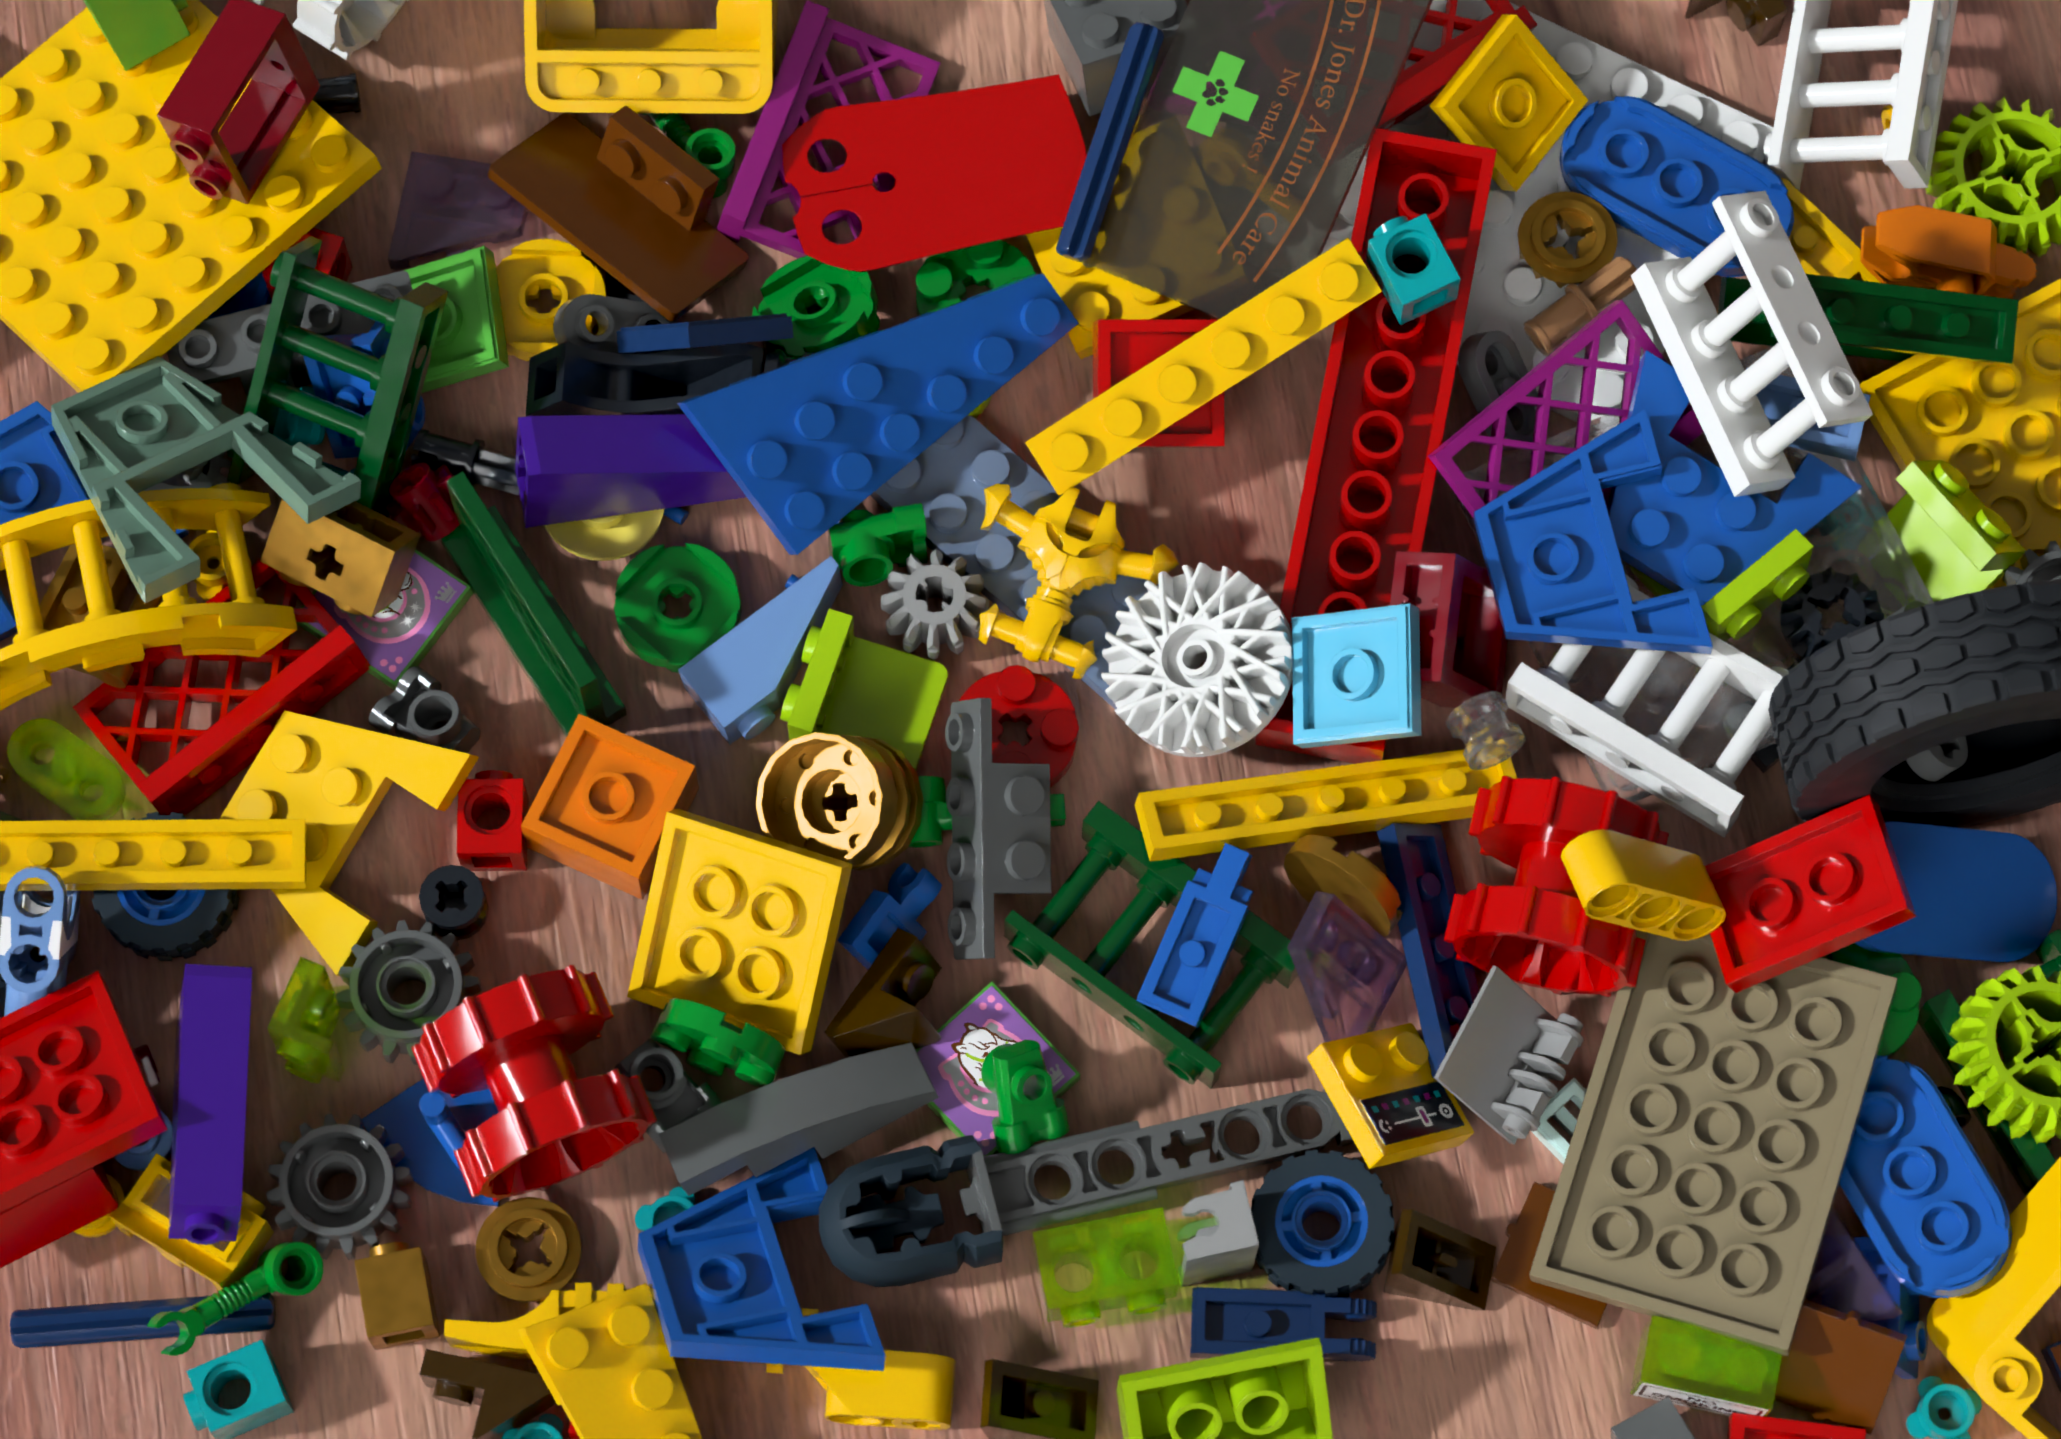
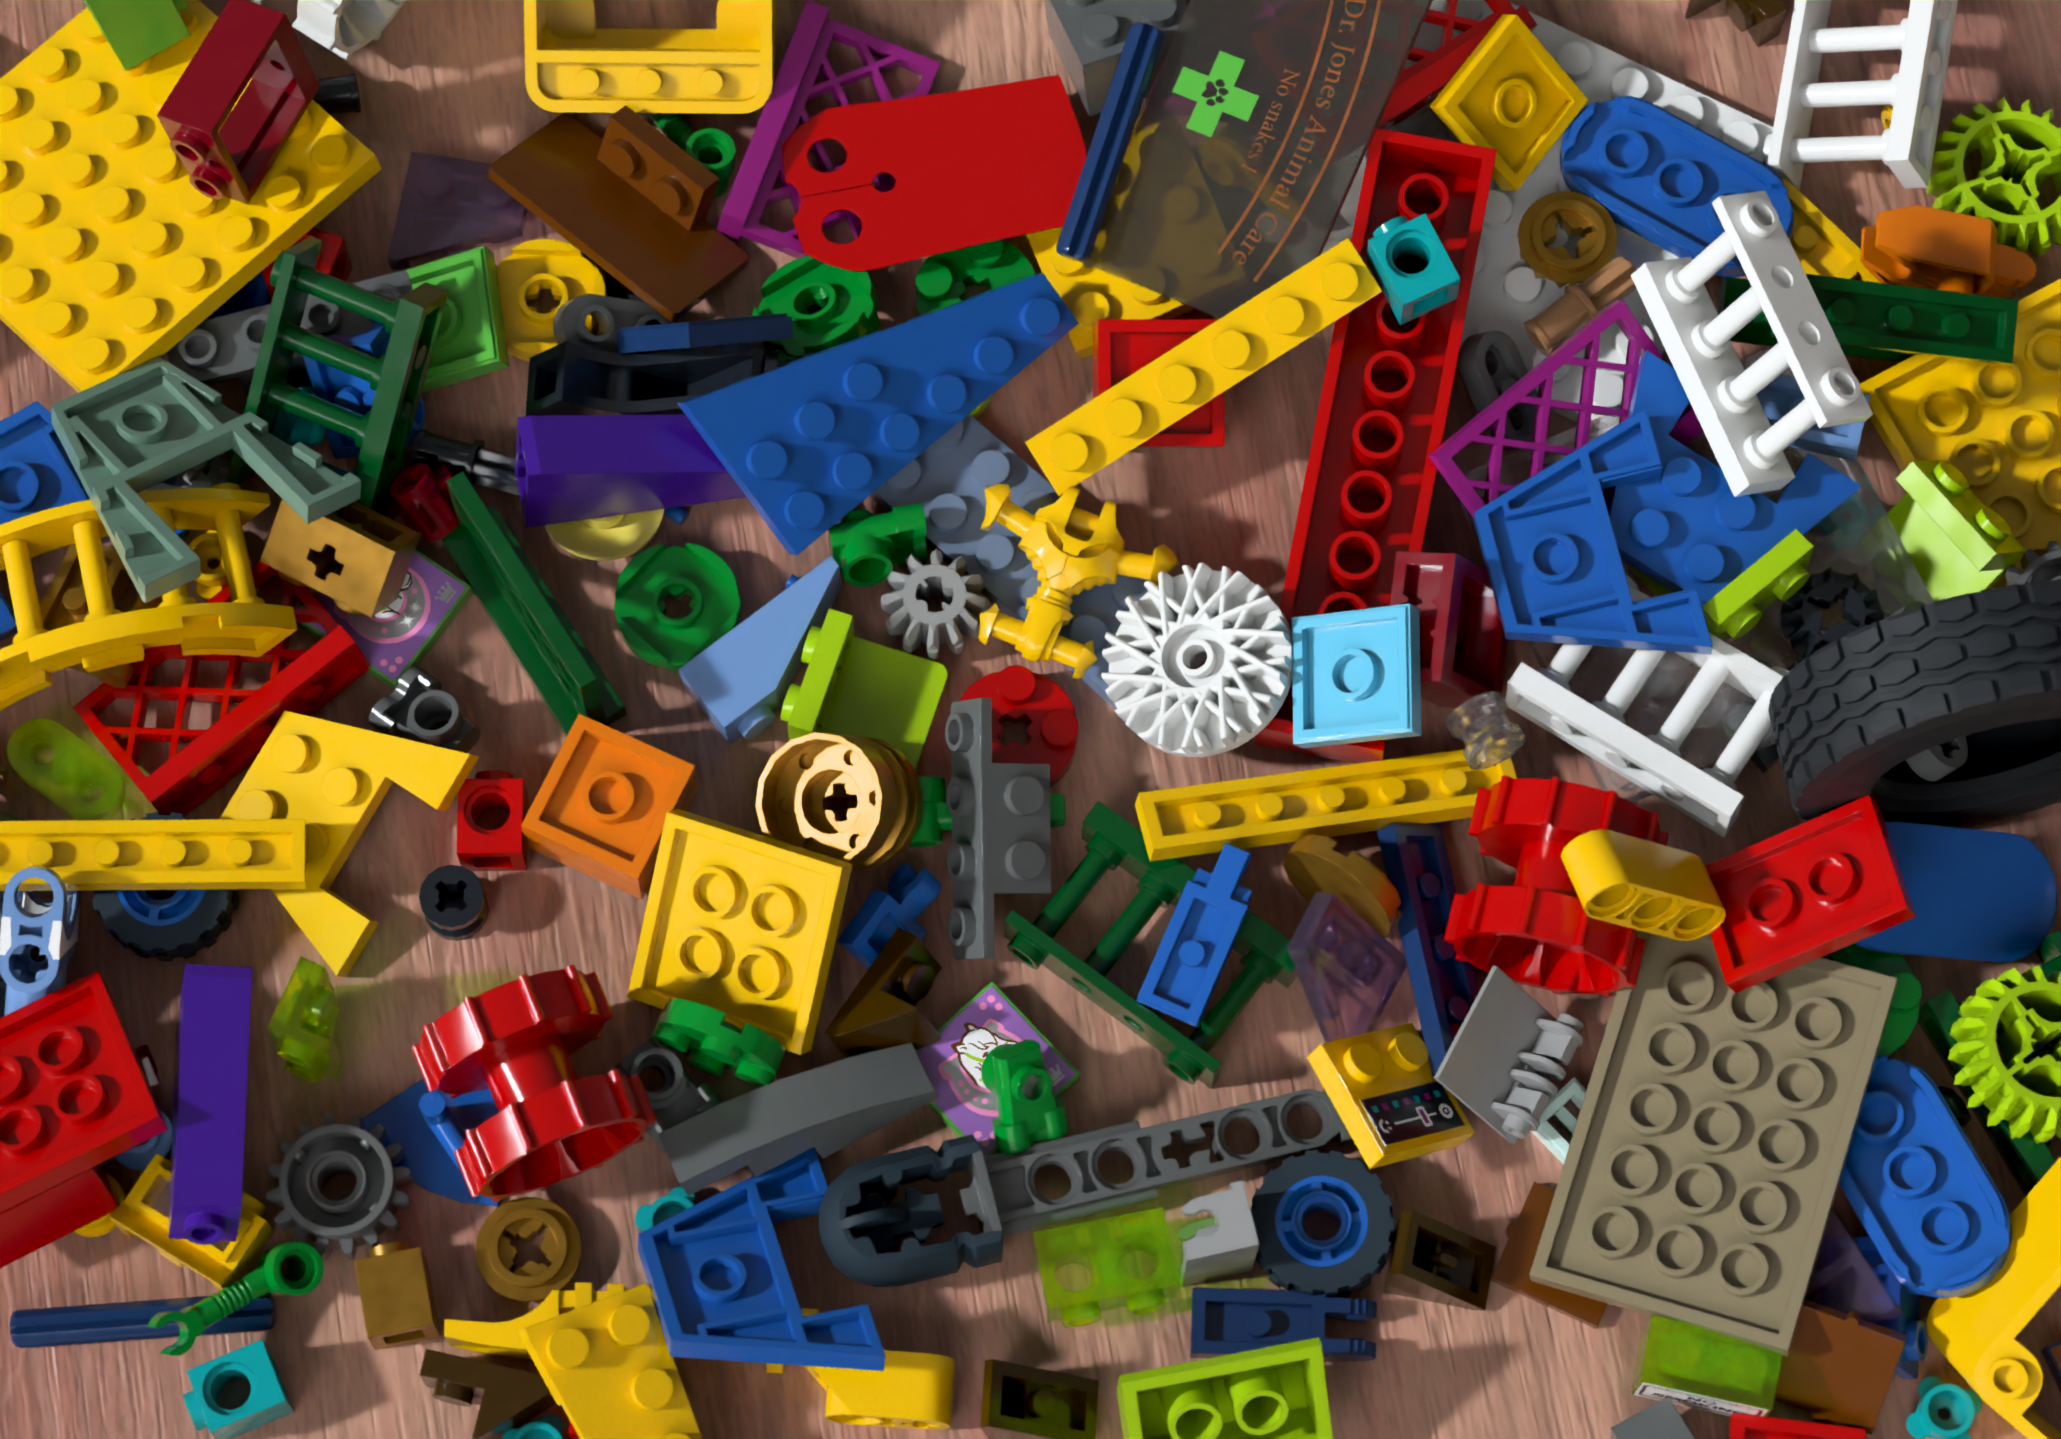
dark grey gear [336,920,482,1065] -> none

